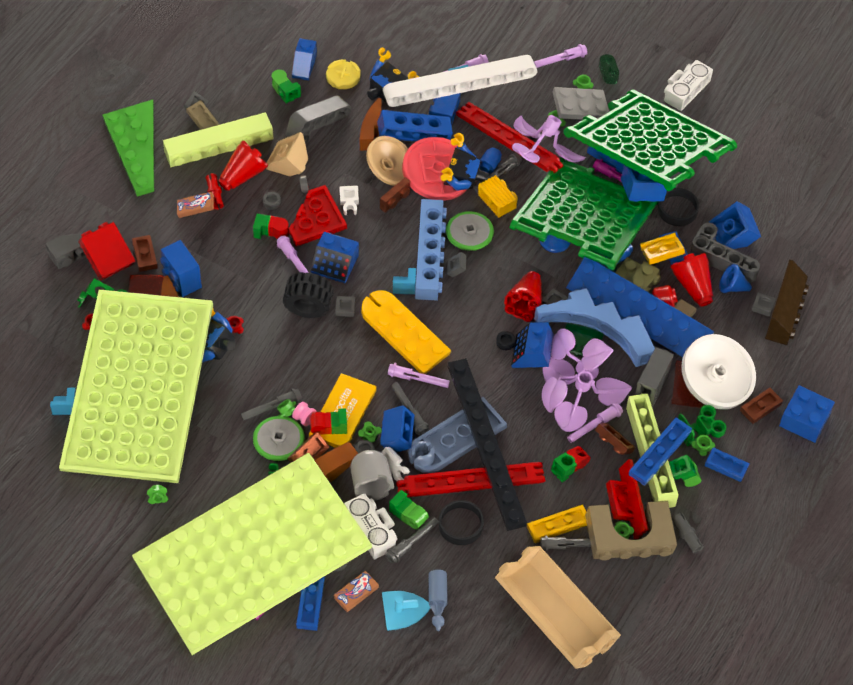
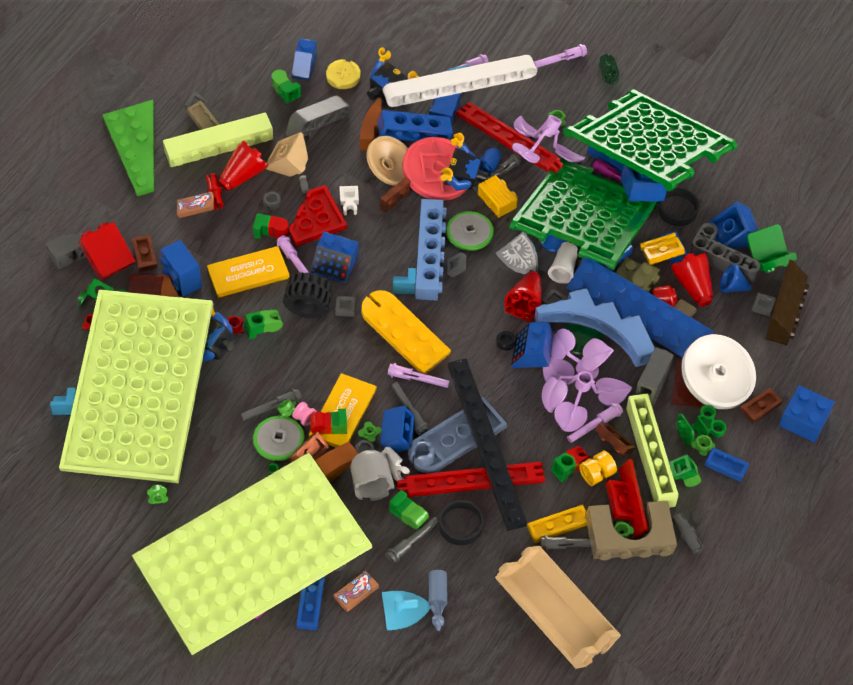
white piece [344,494,397,560] -> none
light grey plate [552,87,609,120] -> none
bright green plate [573,75,594,89] -> none
blue plate [628,418,692,486] -> none
white piece [664,60,713,111] -> none
none -> yellow tile [207,246,289,298]
none -> leg [244,310,283,339]
none -> shield [496,232,538,275]
none -> white plant [548,242,578,284]
none -> yellow wheel [579,451,617,486]
none -> green bracket [747,224,797,273]

